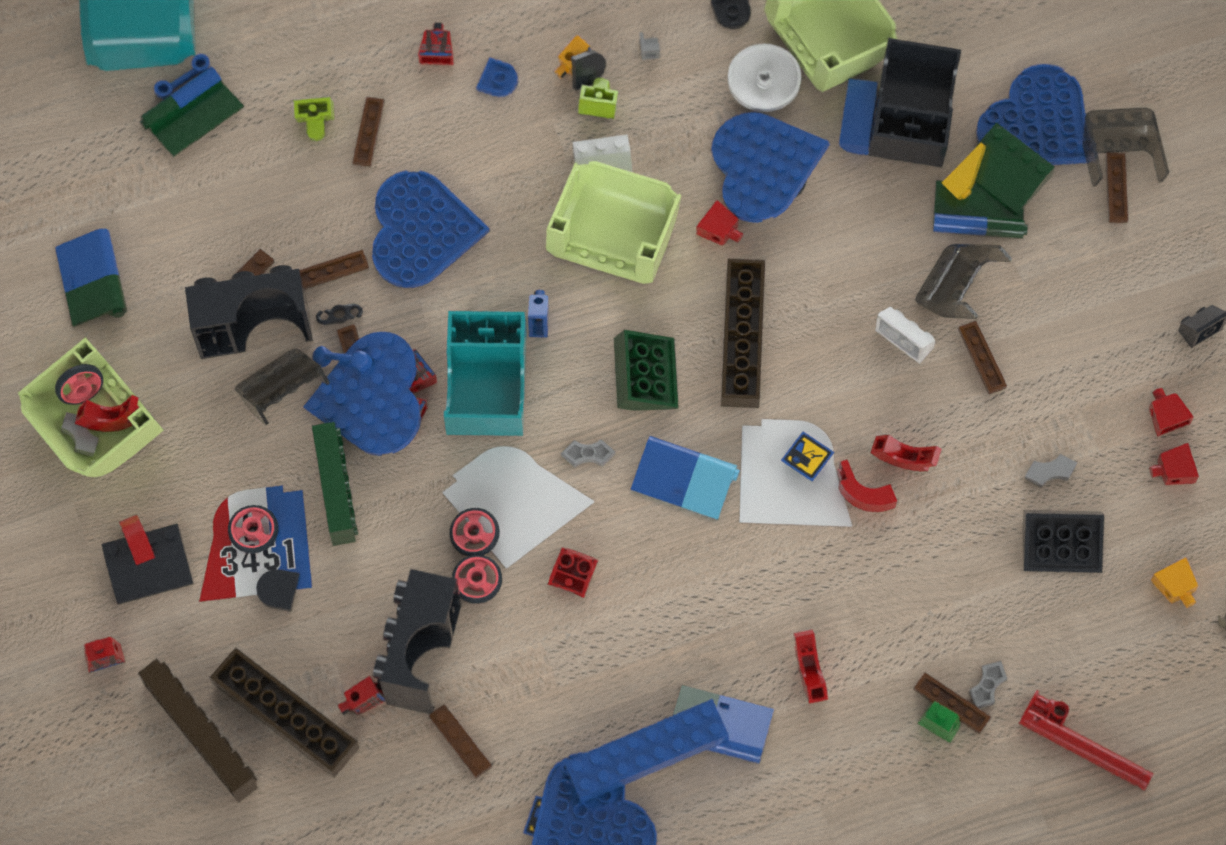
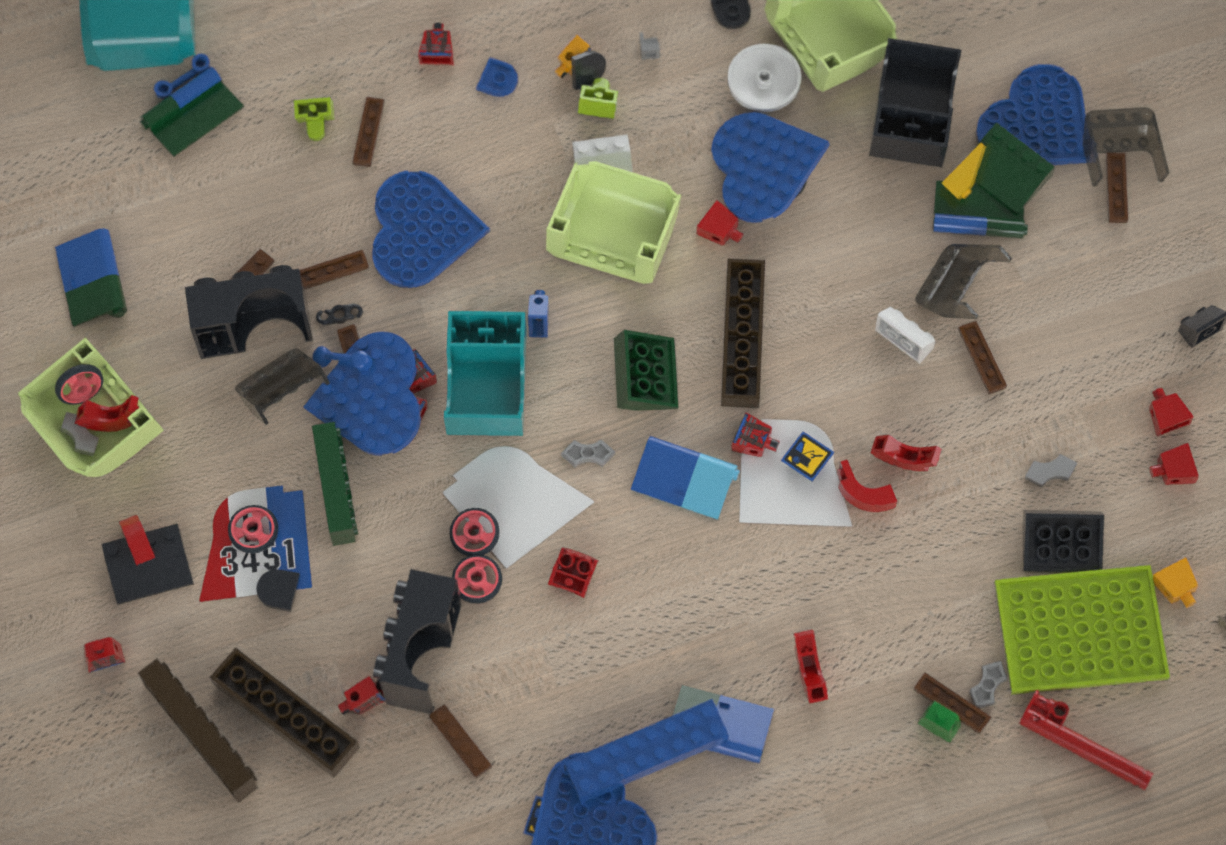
blue brick [839,79,878,155] -> none
none -> torso [731,412,780,457]
none -> lime plate [994,565,1170,695]

